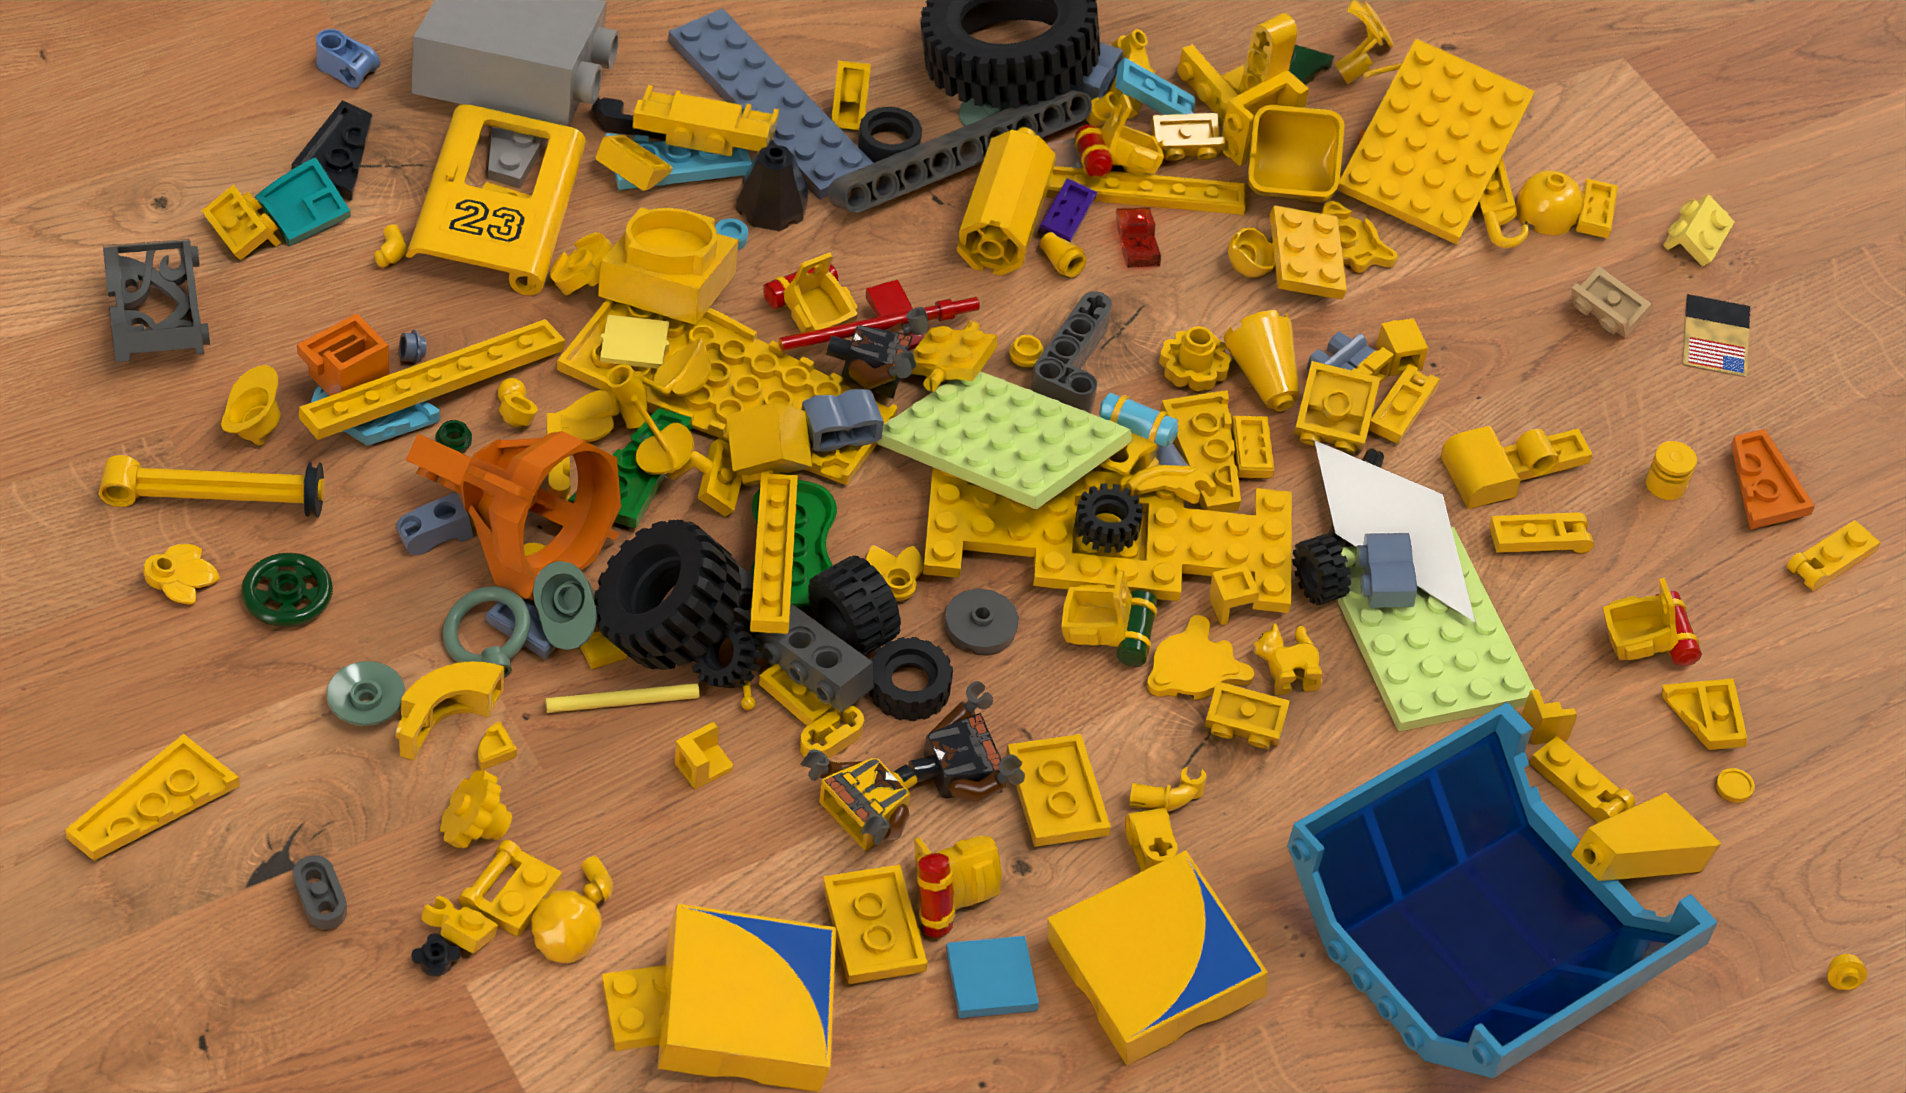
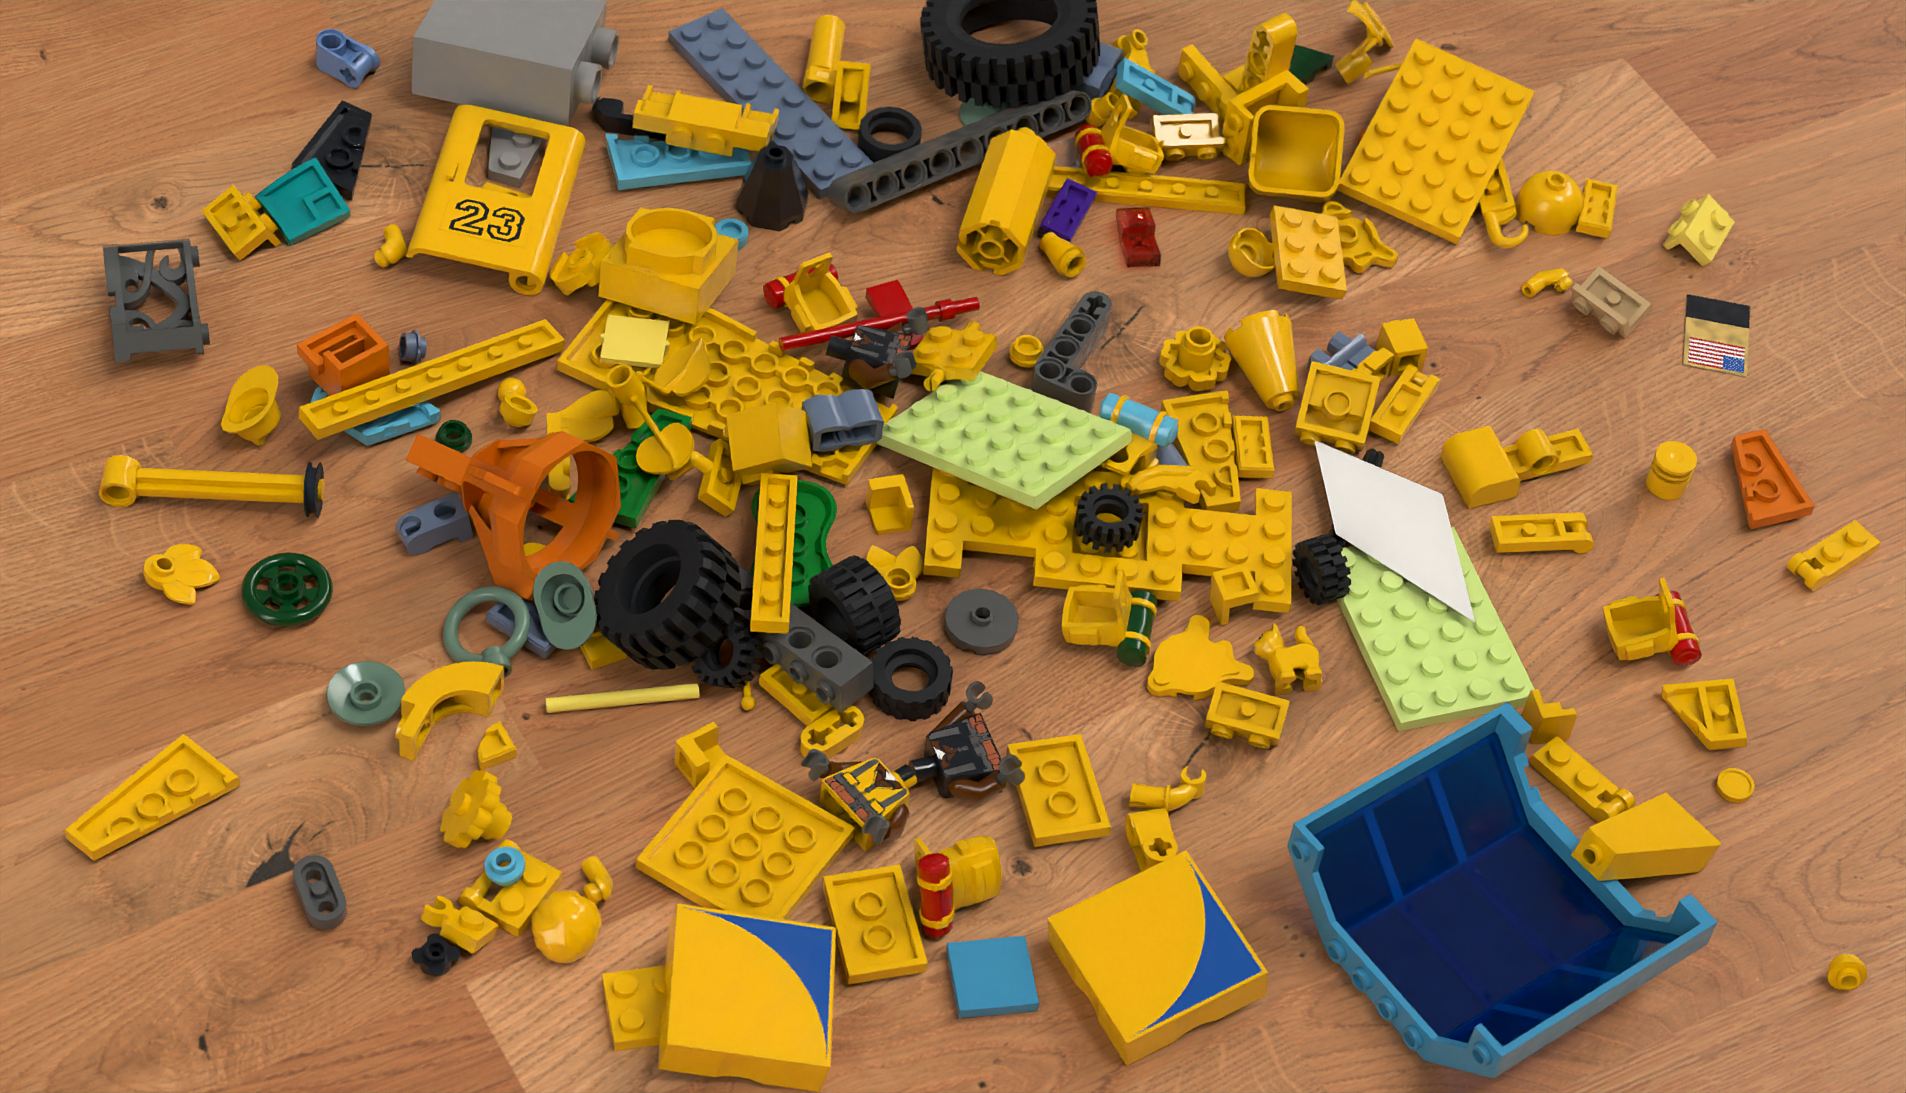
yellow slope [596,135,673,191] -> none
sand blue brick [1357,533,1417,608] -> none
none -> medium azure plate [484,847,525,886]
none -> yellow plate [636,754,855,920]
none -> yellow piece [802,15,846,104]
none -> yellow panel [866,474,914,535]
none -> yellow arm [1521,268,1573,298]

